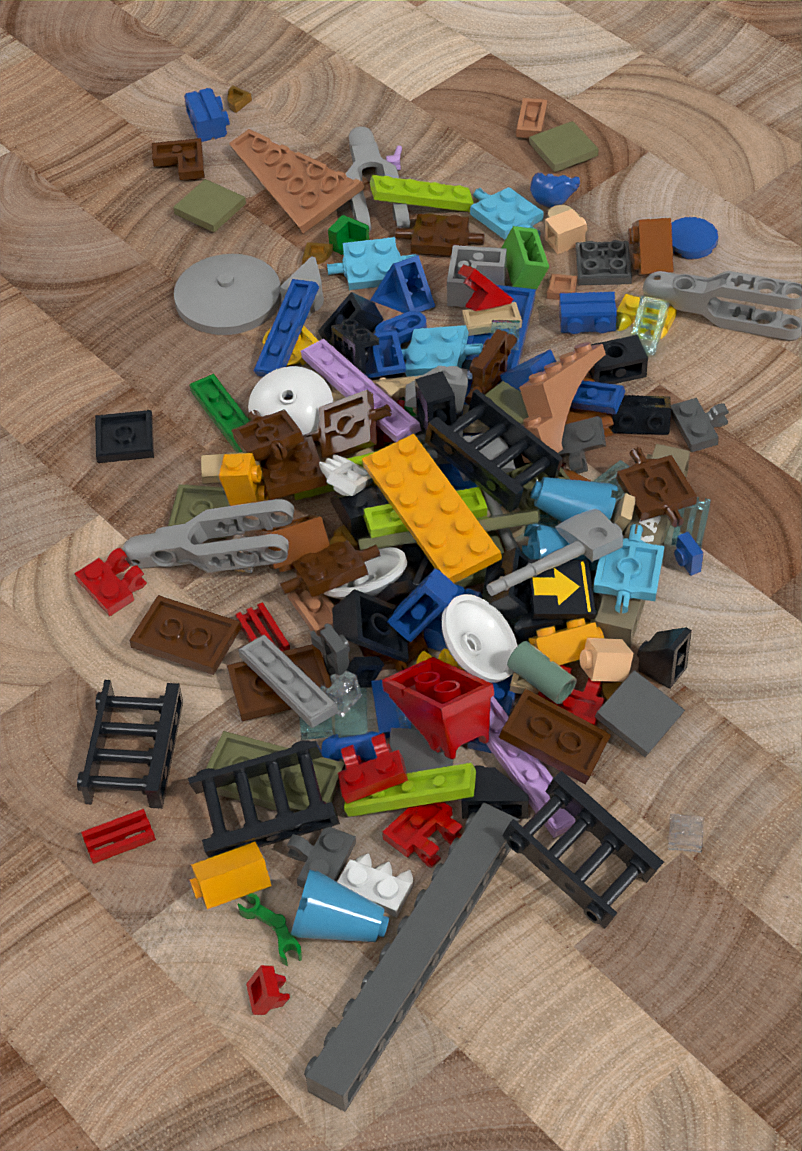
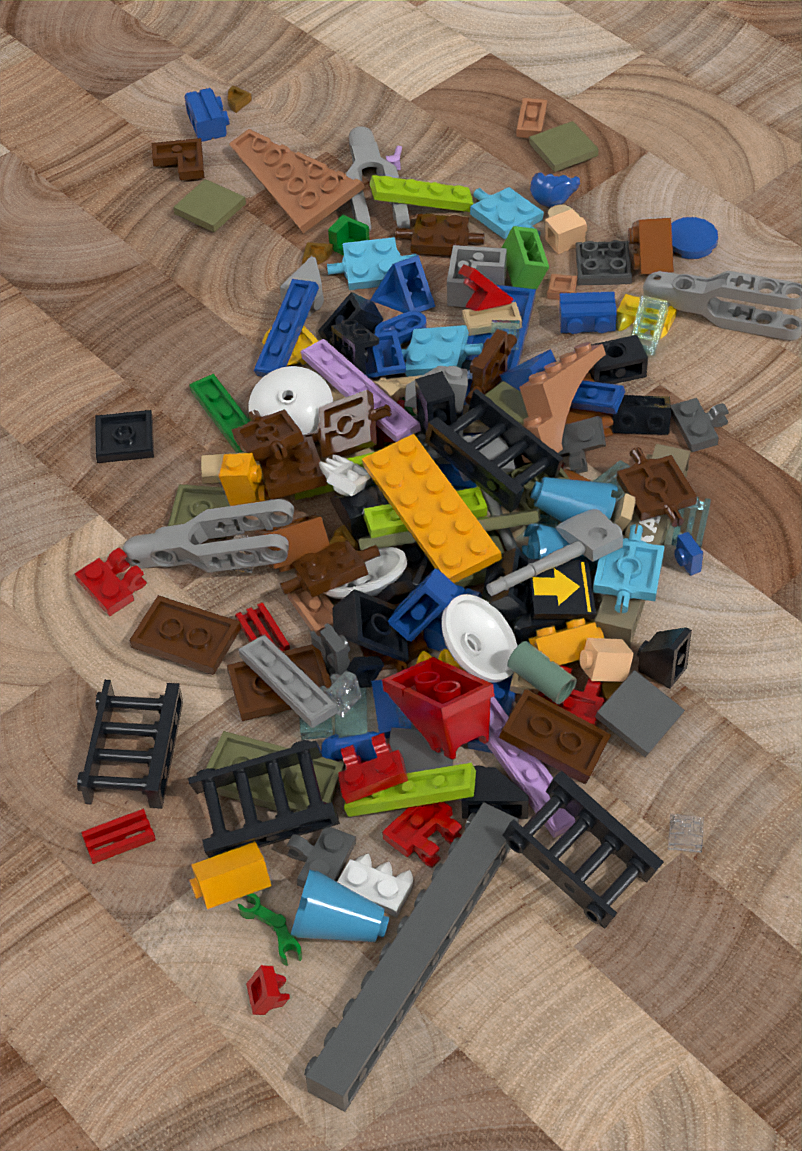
light grey dish [174,254,281,335] -> none

